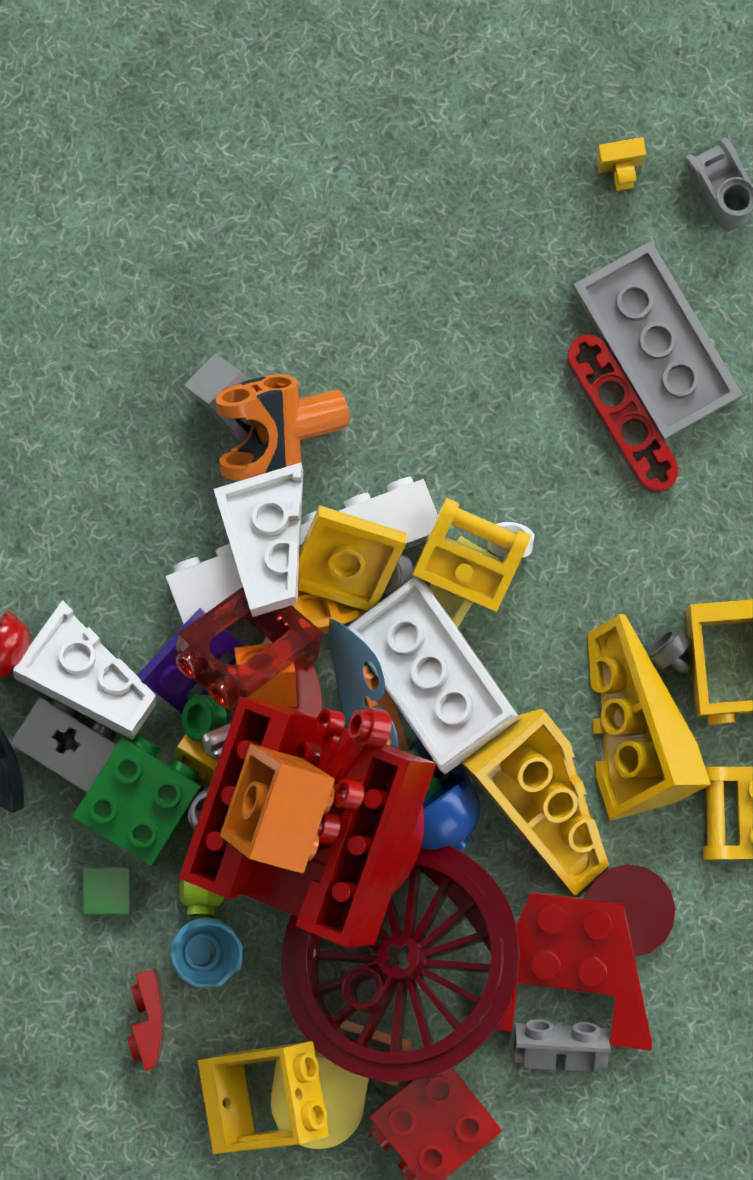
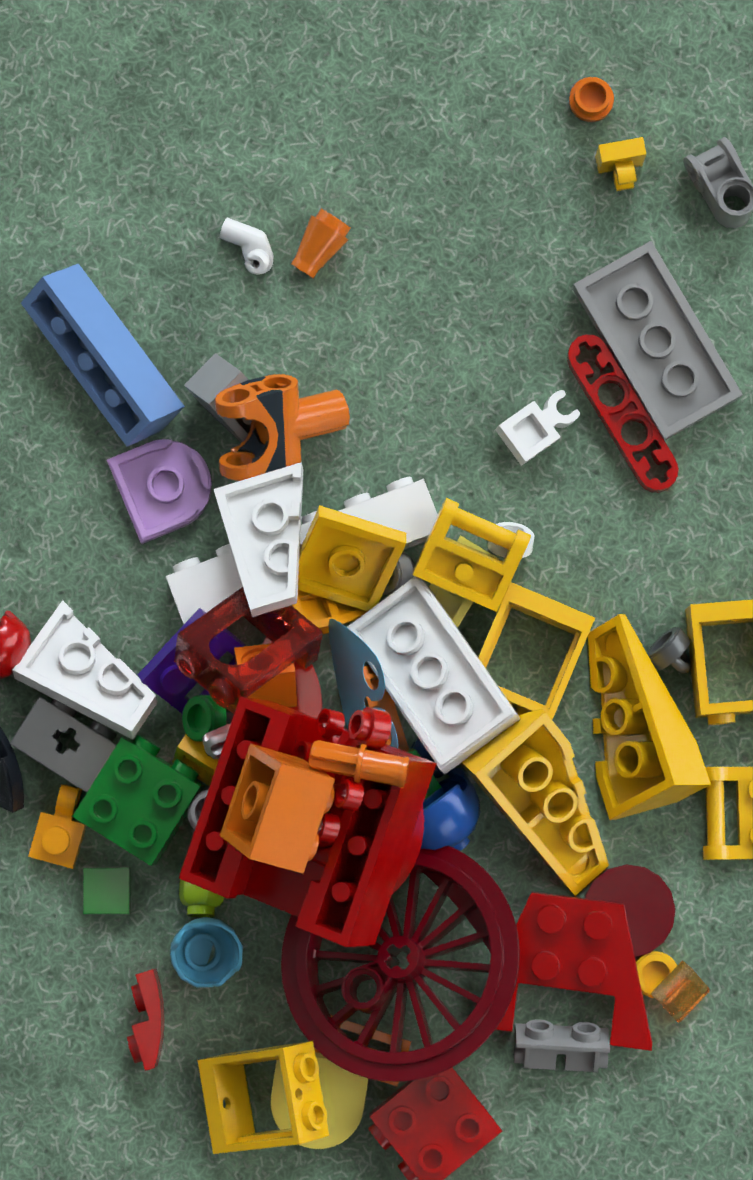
none -> medium blue brick [21,263,185,447]
none -> light orange plate [28,784,86,869]
none -> lavender tile [107,439,212,544]
none -> white arm [219,217,274,275]
none -> orange cone [291,208,351,278]
none -> orange axle [309,740,410,789]
none -> yellow window [478,582,595,720]
none -> white plate [495,390,580,466]
none -> orange plate [569,77,614,122]
none -> yellow tile [636,951,679,998]
none -> clear orange tile [651,960,710,1023]

